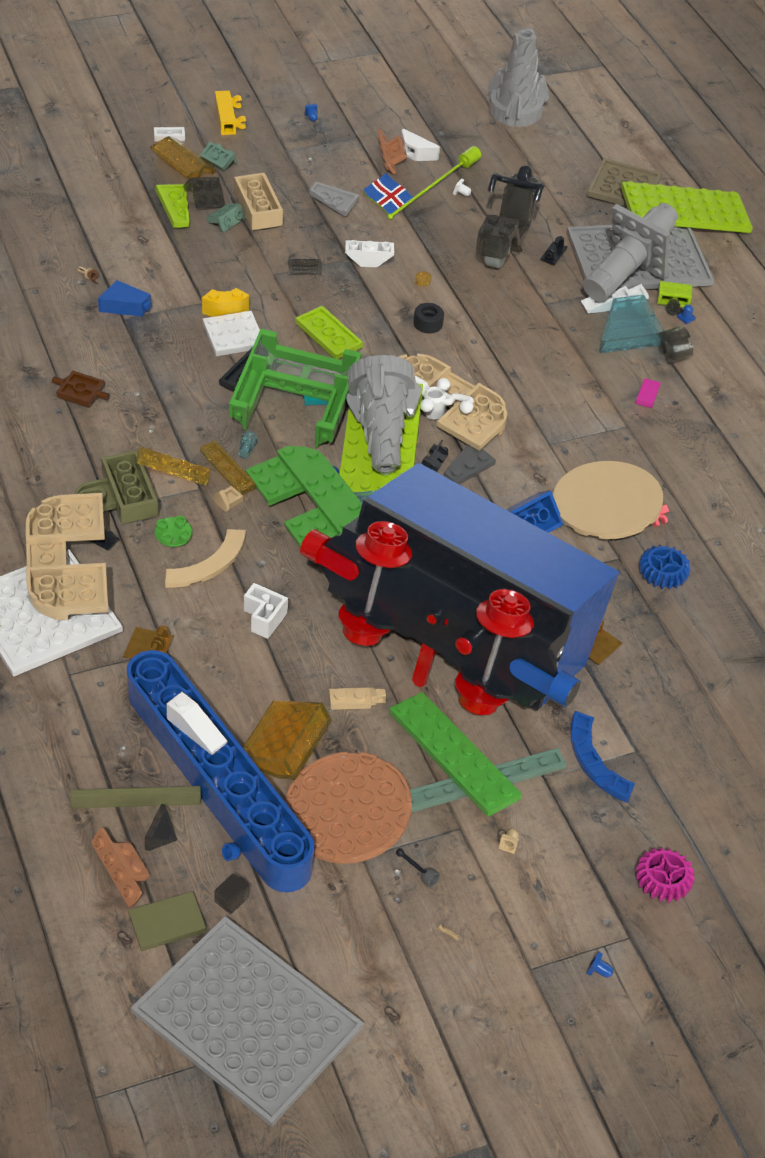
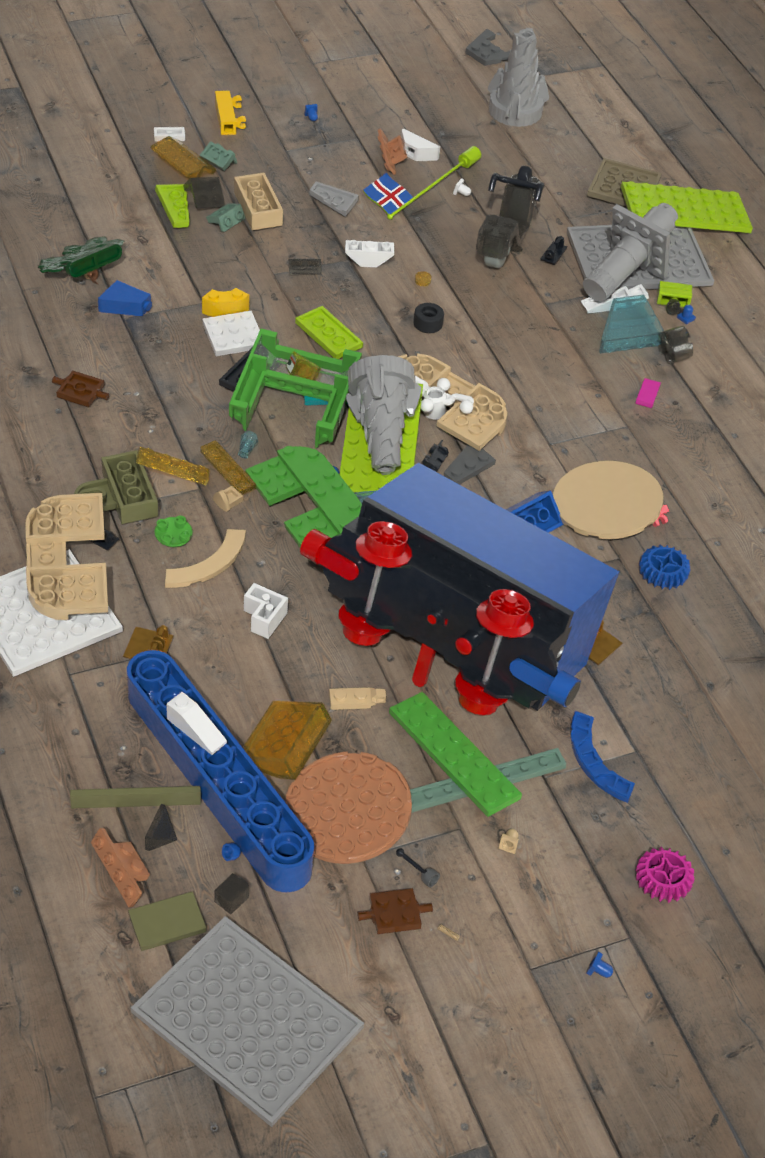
none -> dark green plant [38,236,125,278]
none -> clear yellow slope [286,351,321,381]
none -> reddish brown plate [357,888,433,934]
none -> dark grey wing [465,29,510,66]

